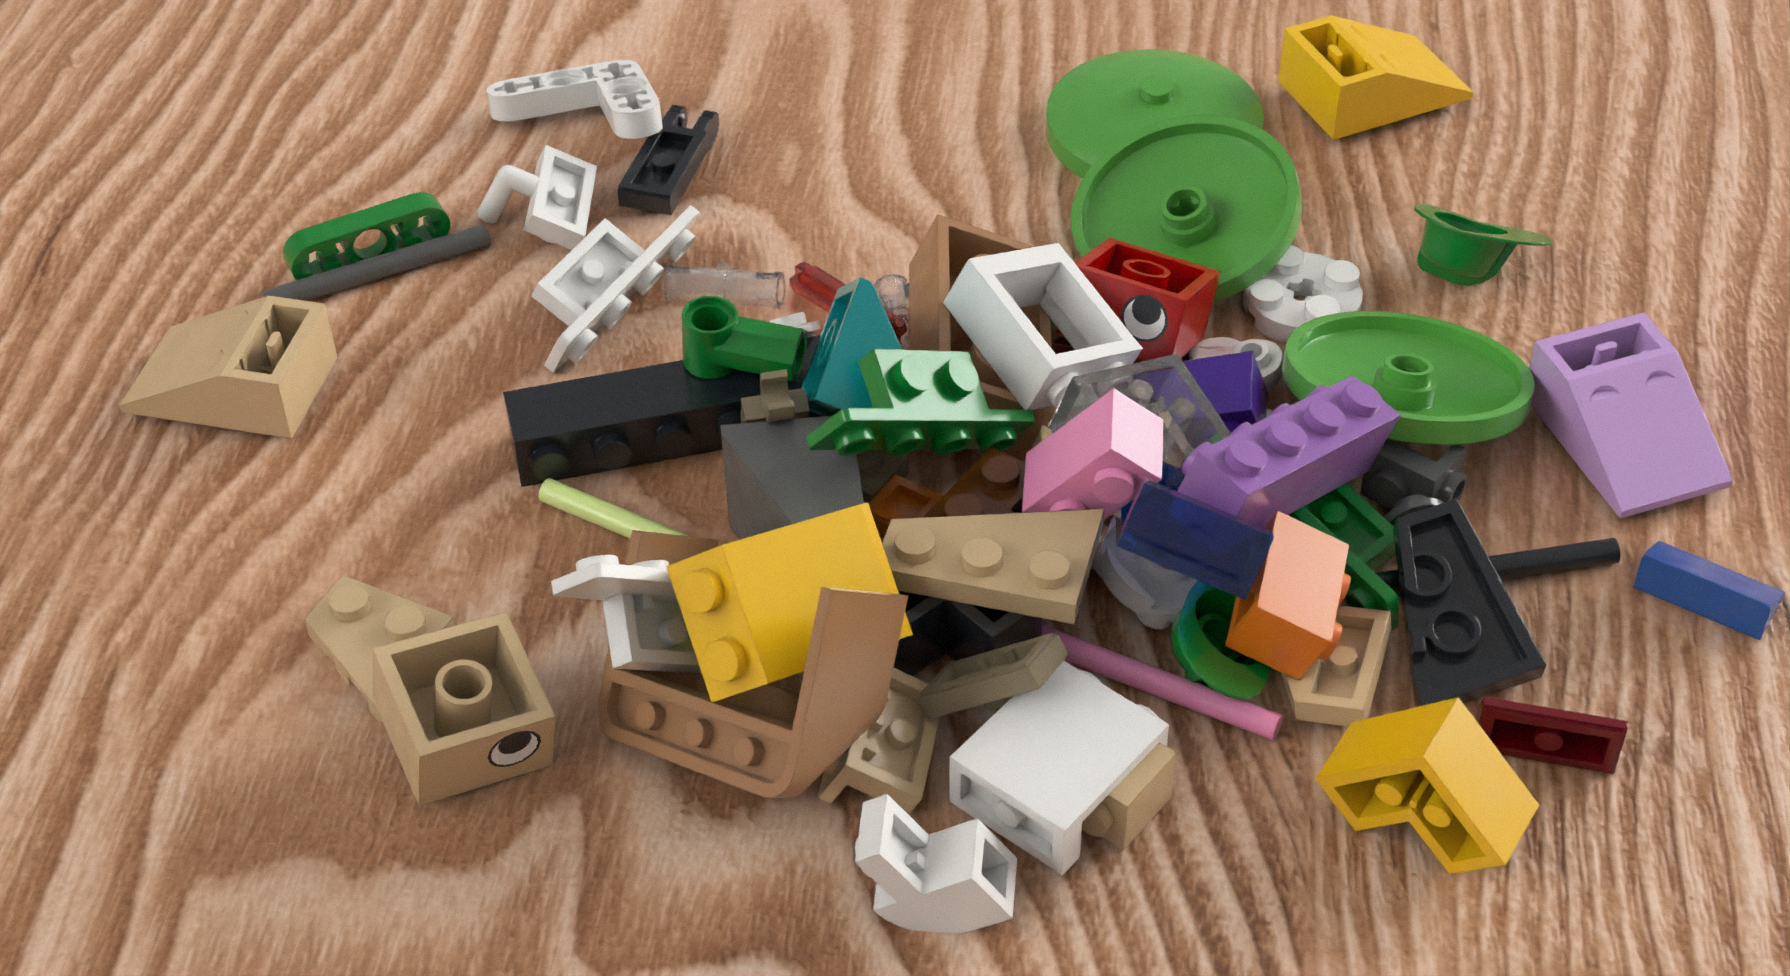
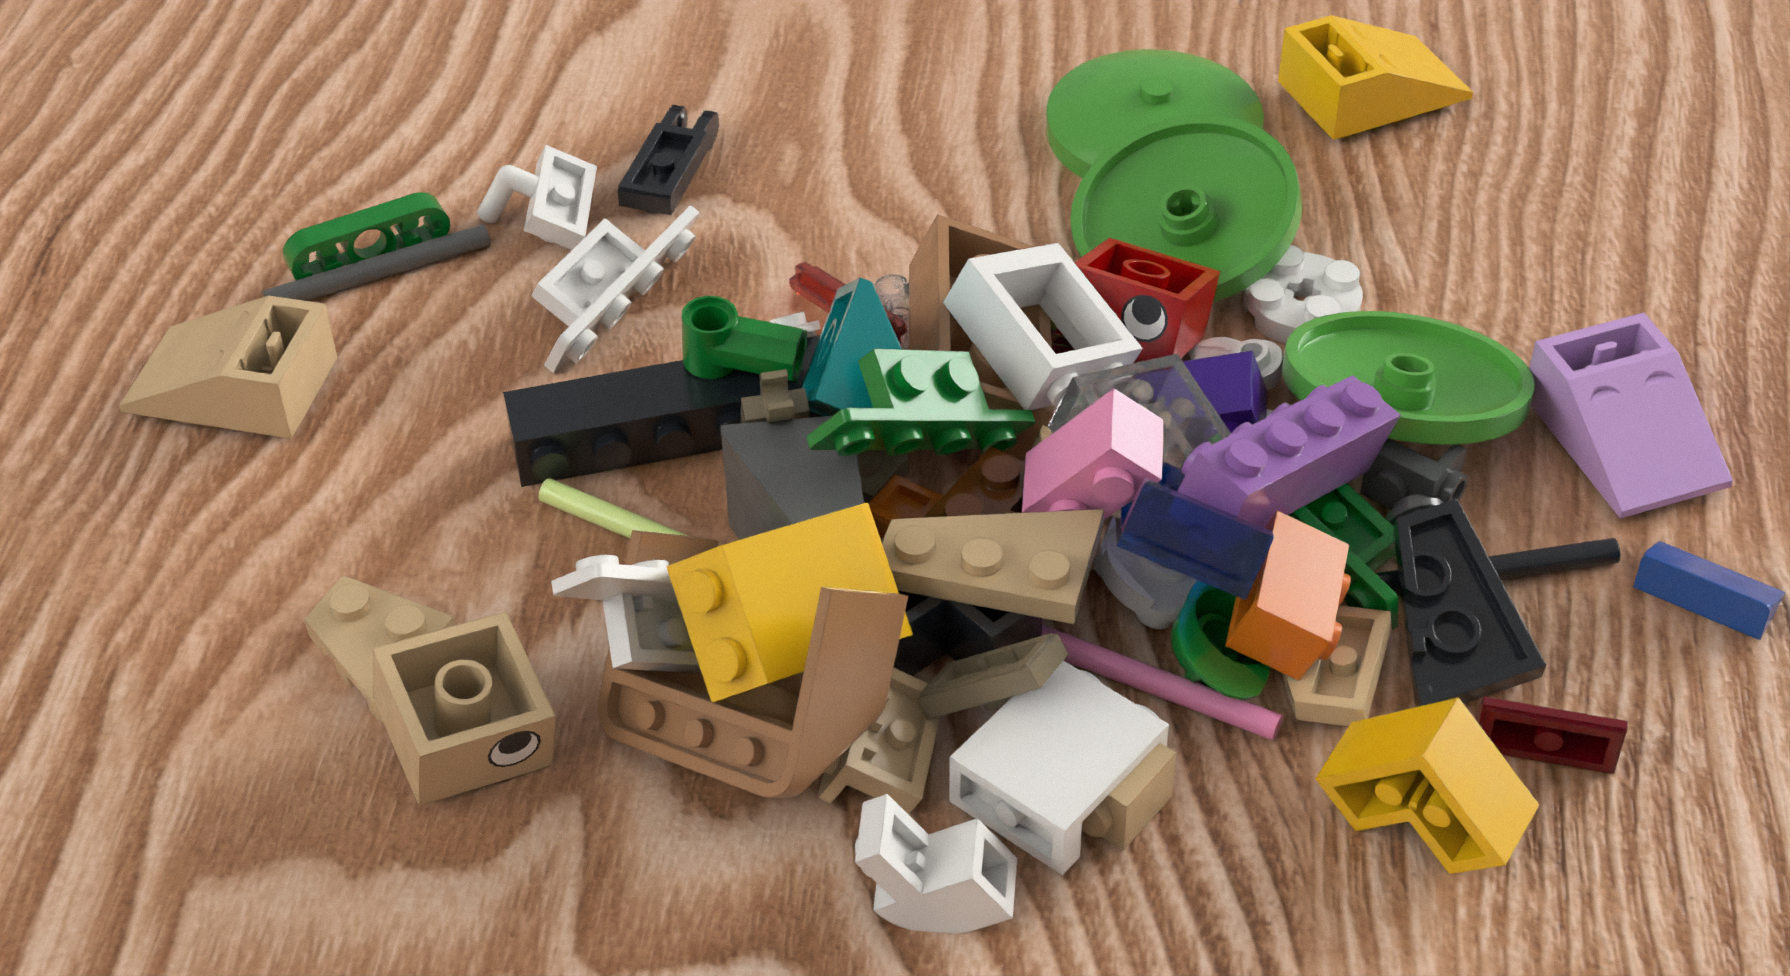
white beam [486,60,663,139] -> none
clear pin [663,263,785,309] -> none
green piece [1414,204,1553,286] -> none

